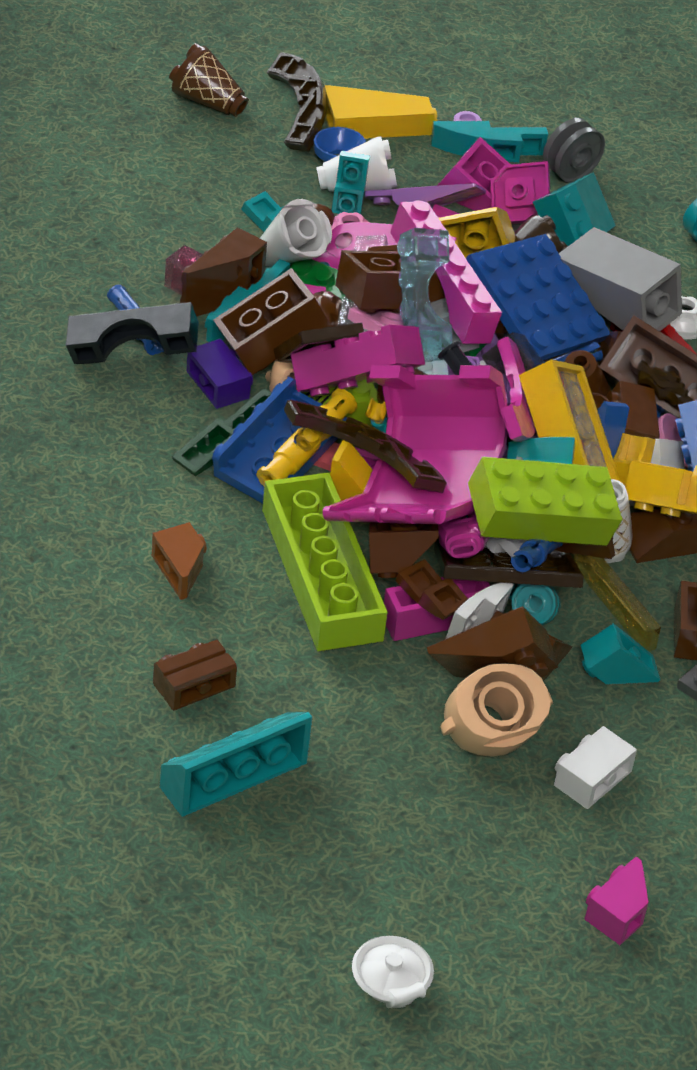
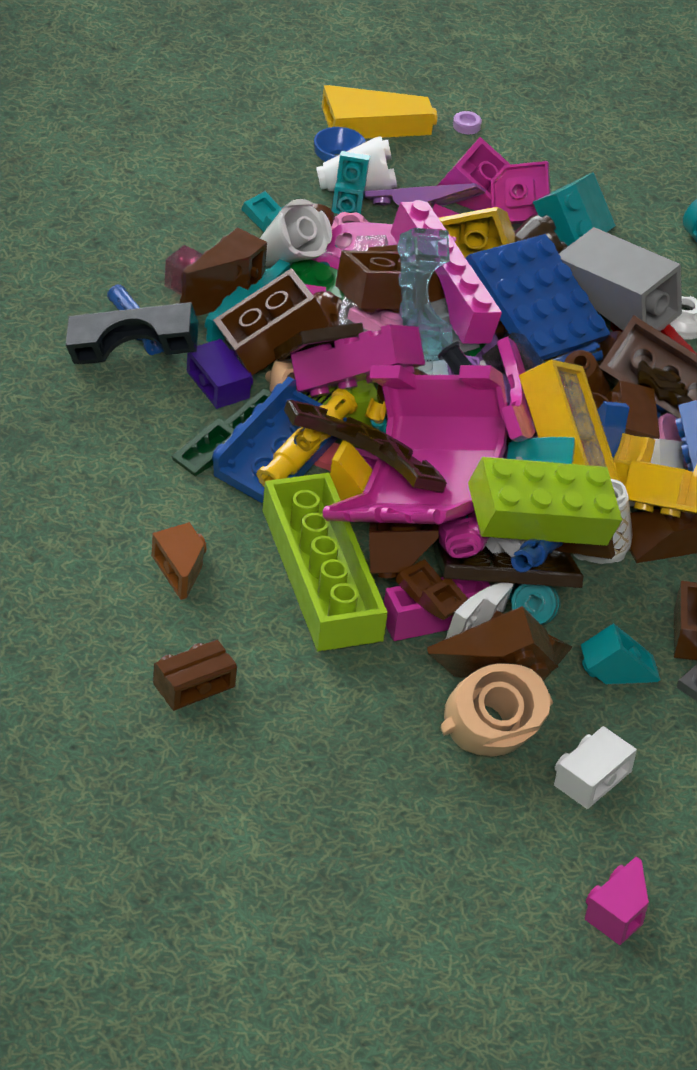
teal slope [160,712,312,817] -> none
reddish brown cone [169,43,249,117] -> none
dark brown tile [267,52,327,152] -> none
white piece [352,936,434,1008] -> none
teal slope [431,121,548,162] -> none
dark grey wheel [543,118,606,182] -> none
clear yellow tile [574,554,661,651] -> none

